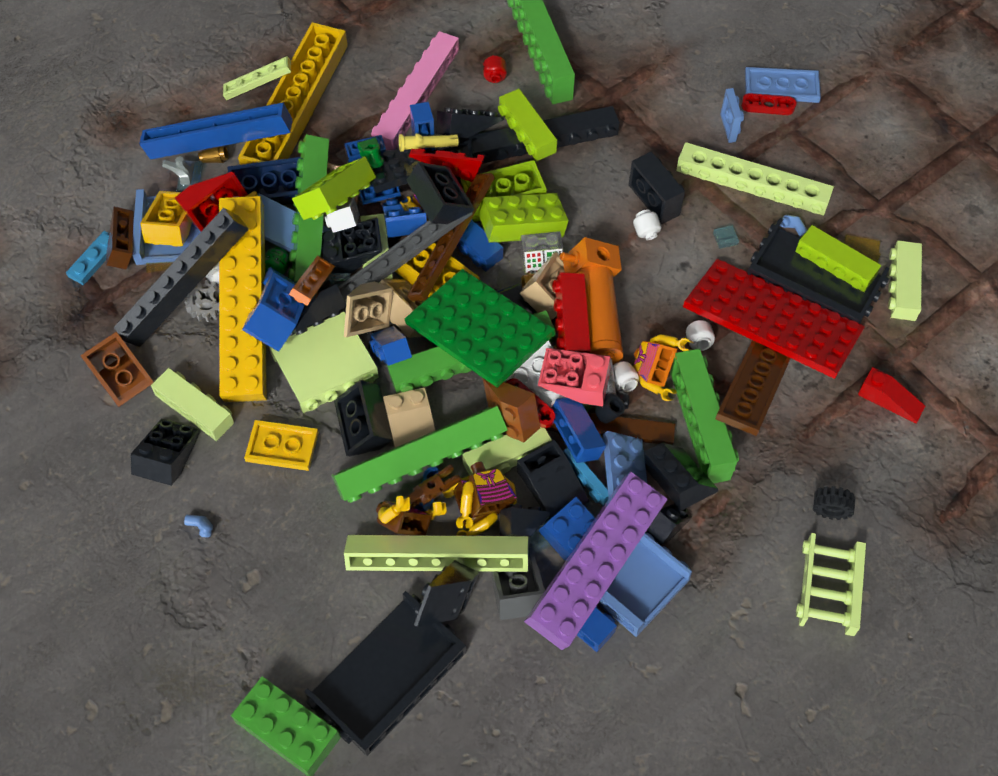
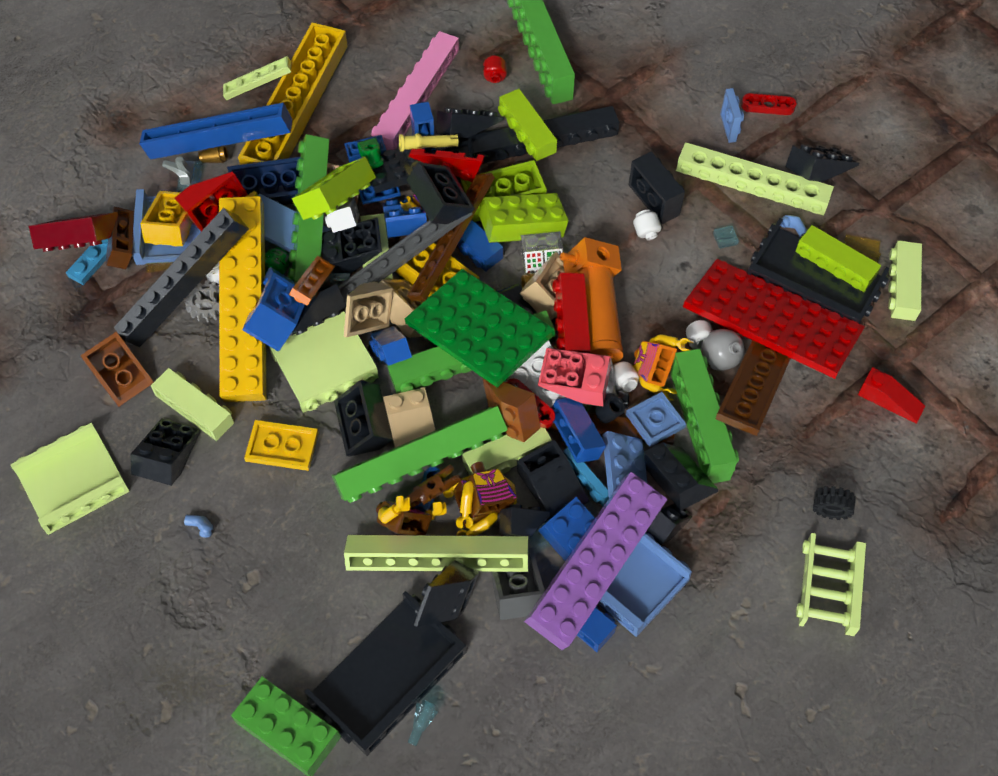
medium blue tile [745,67,821,103] -> none
none -> yellowish green panel [10,423,130,535]
none -> dark red slope [28,212,118,252]
none -> clear light blue cone [407,700,438,746]
none -> medium blue plate [626,392,686,447]
none -> light grey cylinder [702,329,745,371]
none -> black slope [785,143,860,182]

